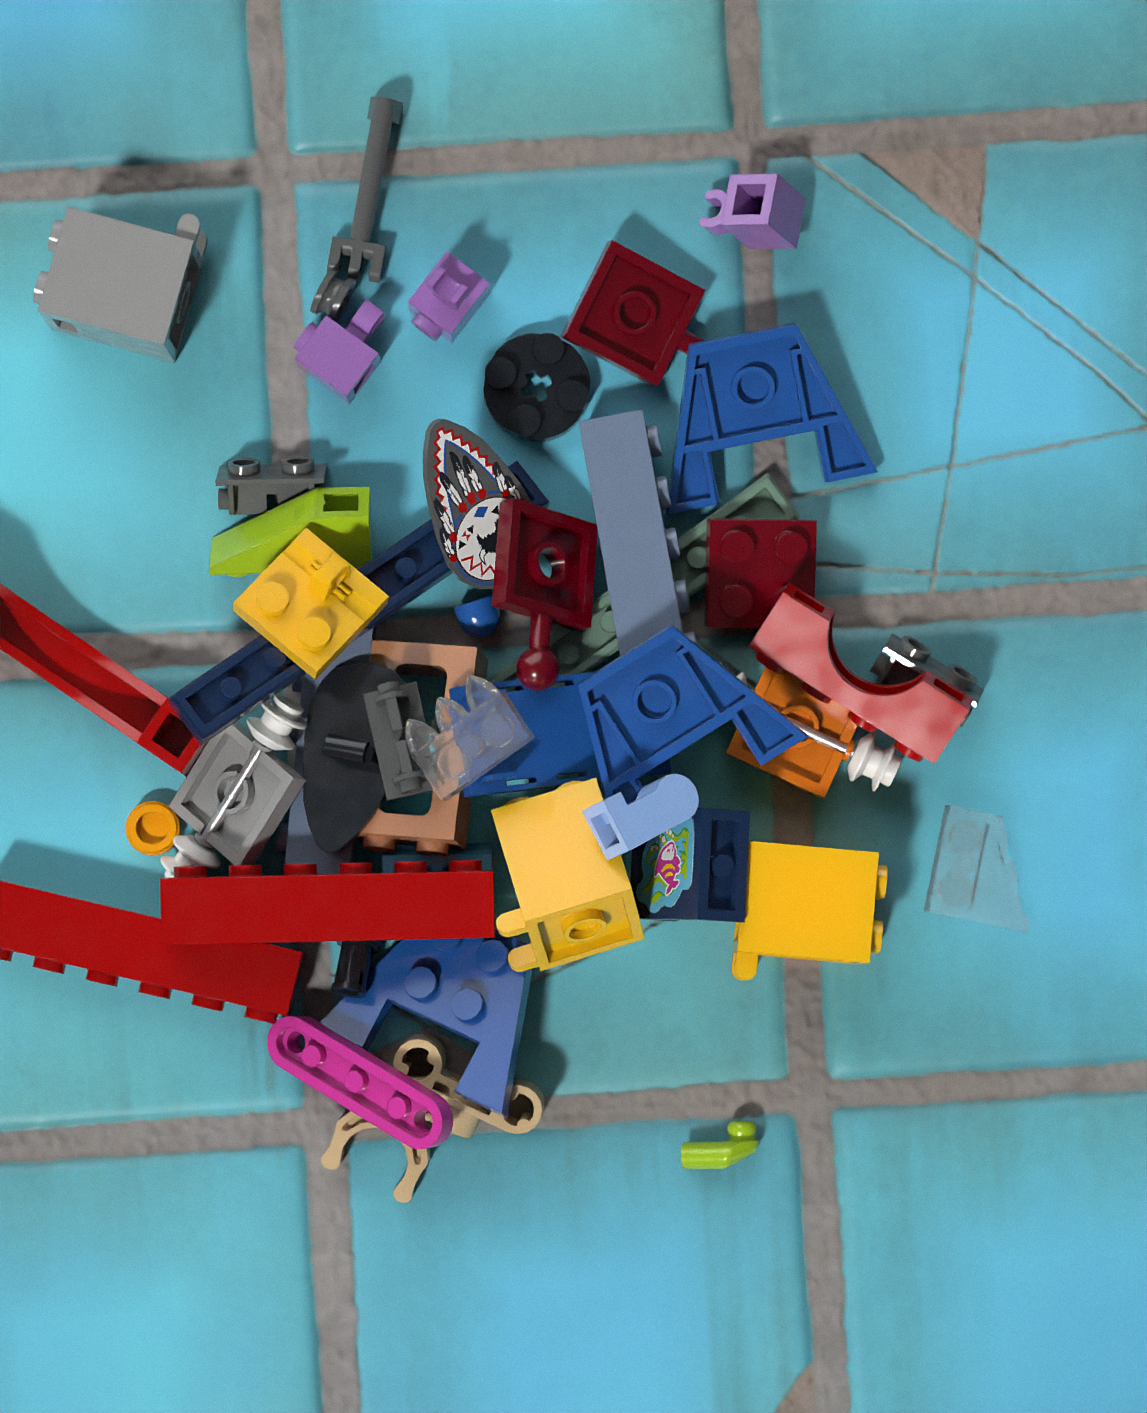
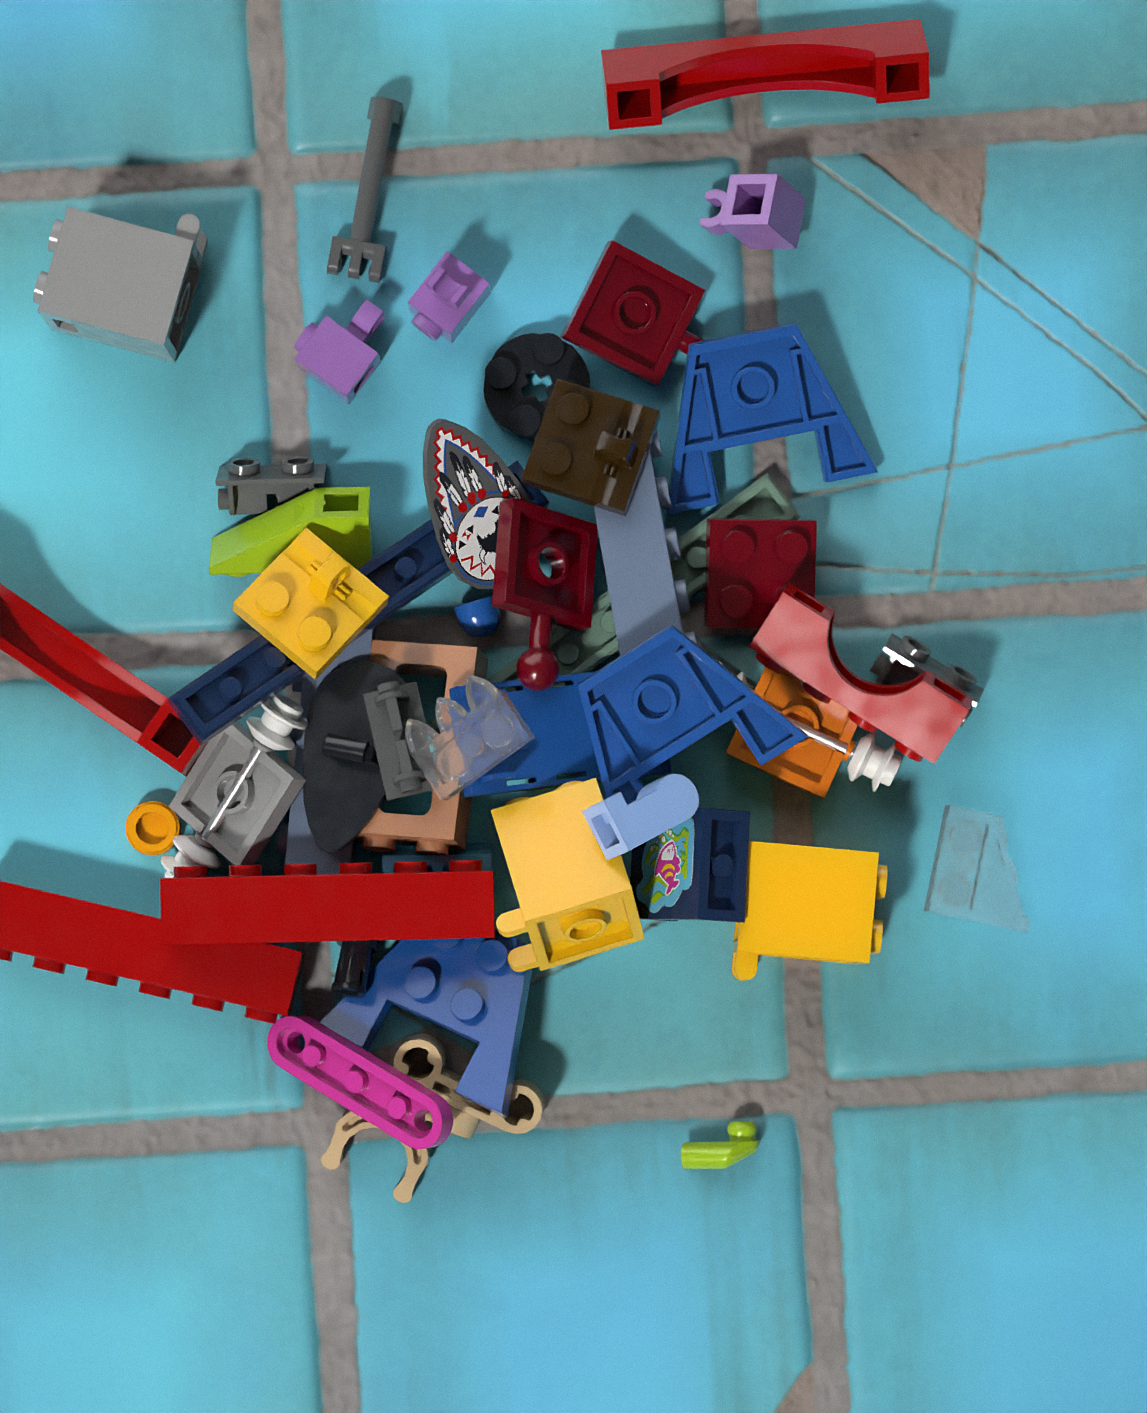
dark grey bush [310,269,356,322] -> none
none -> dark brown hinge [521,378,661,516]
none -> red arch [601,19,930,130]

